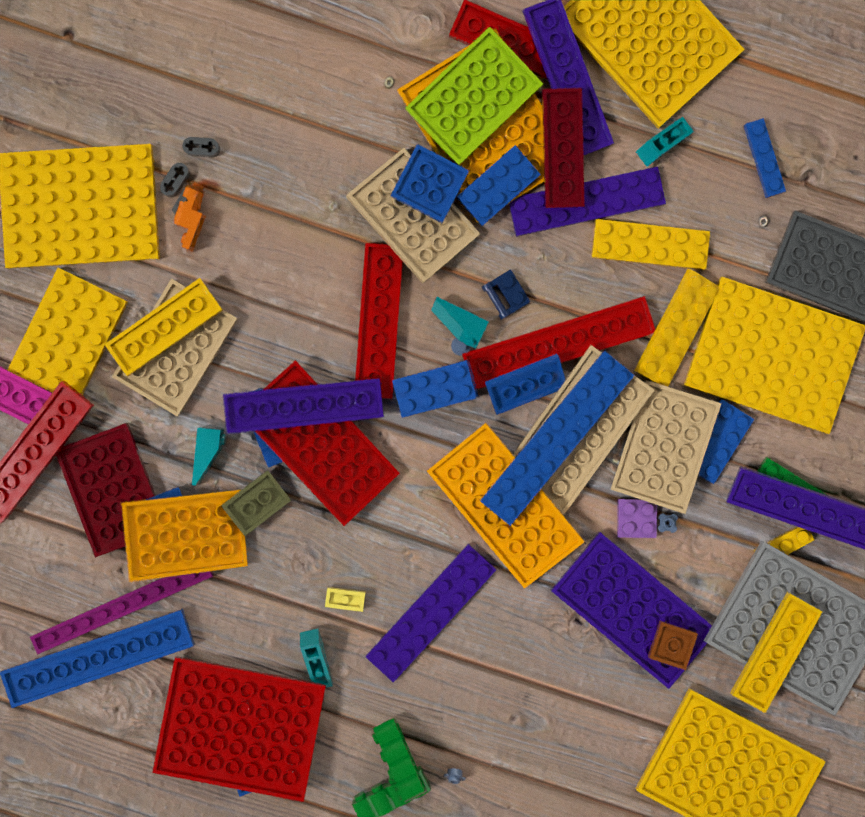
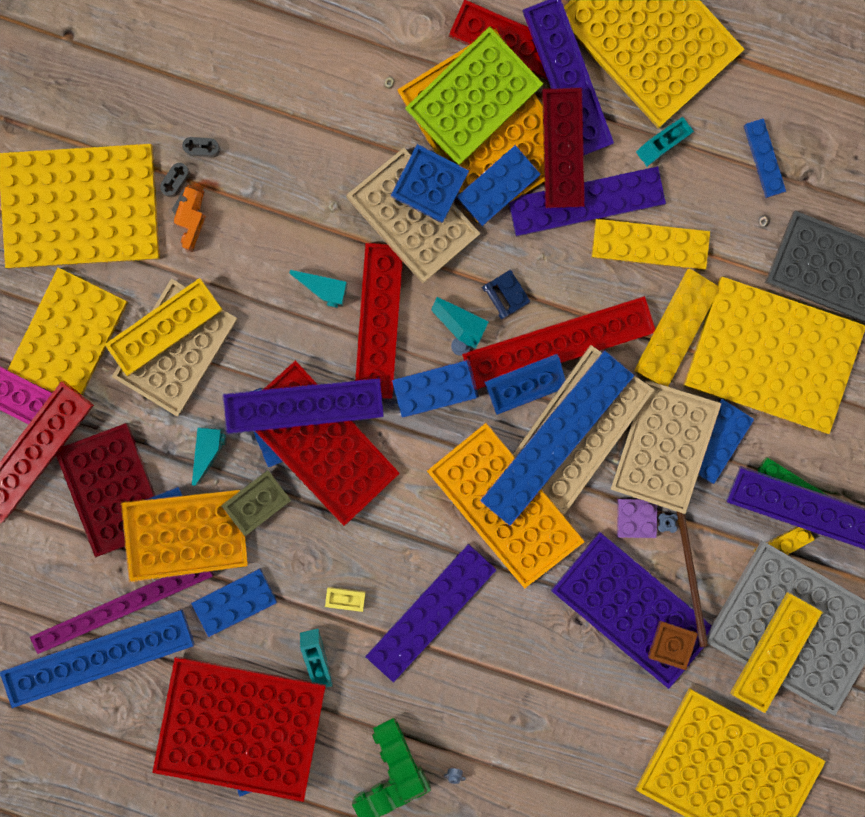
none -> blue plate [191,568,278,637]
none -> teal slope [289,270,348,308]
none -> reddish brown piece [677,512,708,647]

